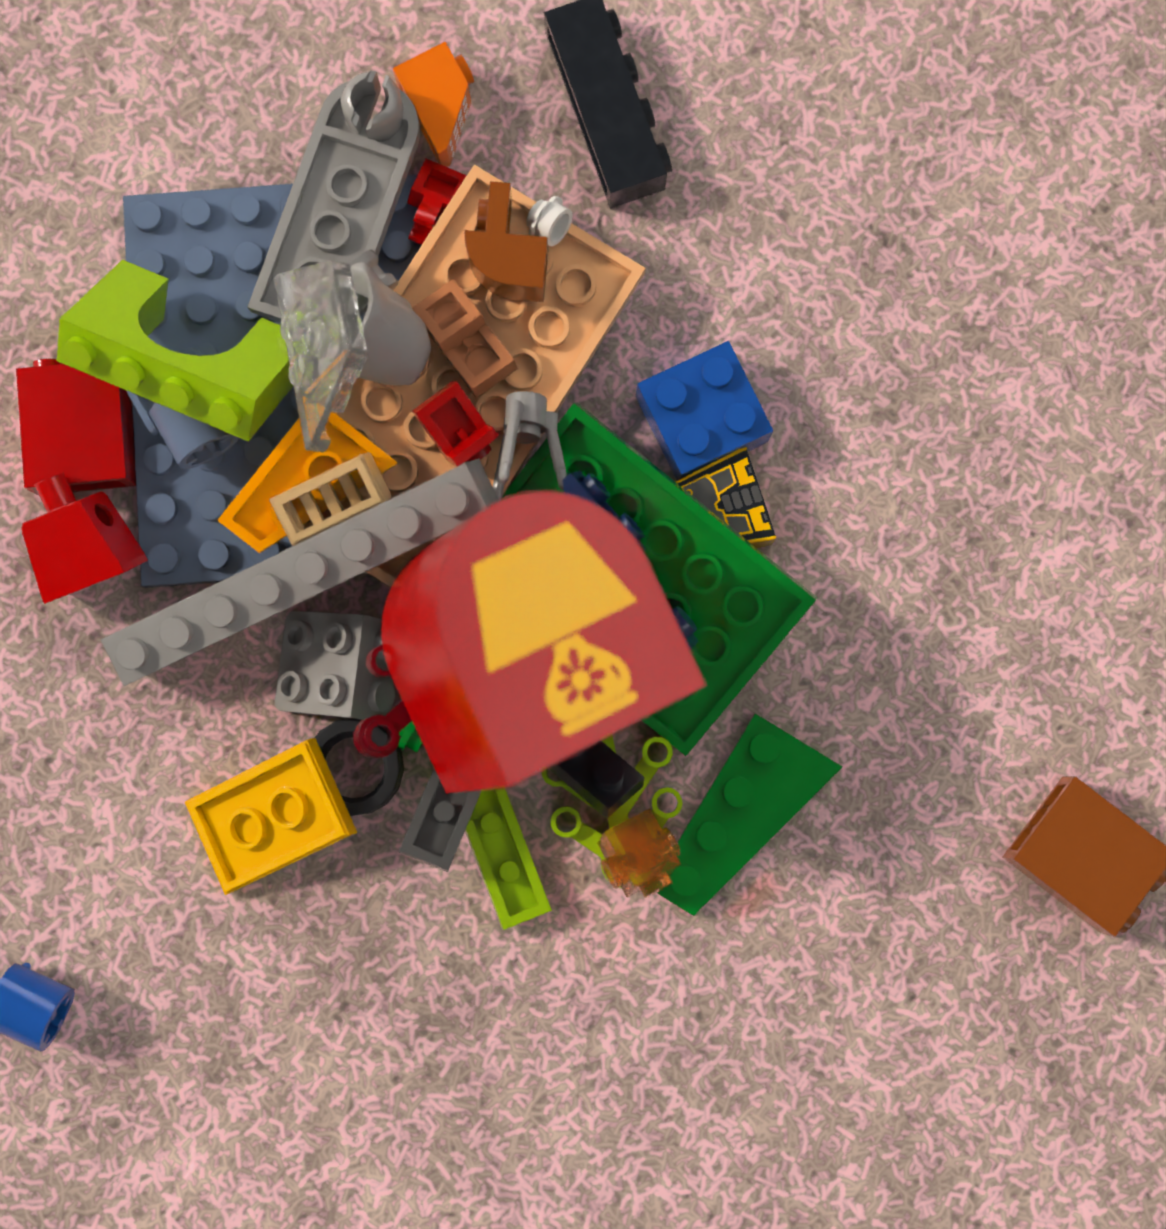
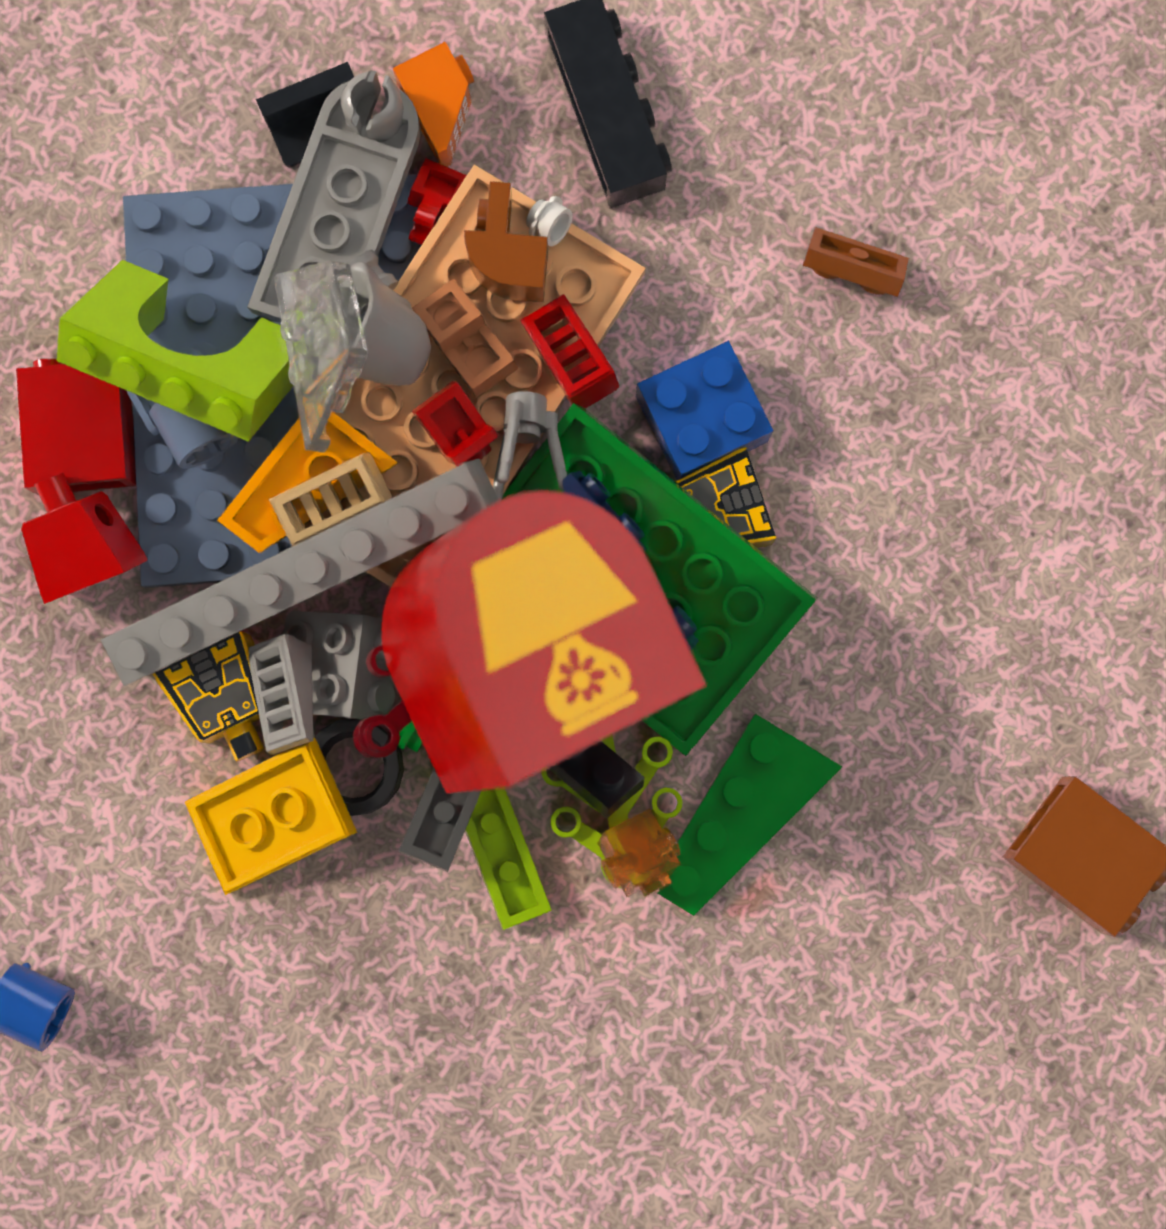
none -> torso [153,631,264,762]
none -> light grey slope [249,634,313,755]
none -> black panel [256,62,354,168]
none -> red slope [520,294,619,409]
none -> dark orange plate [803,227,909,297]

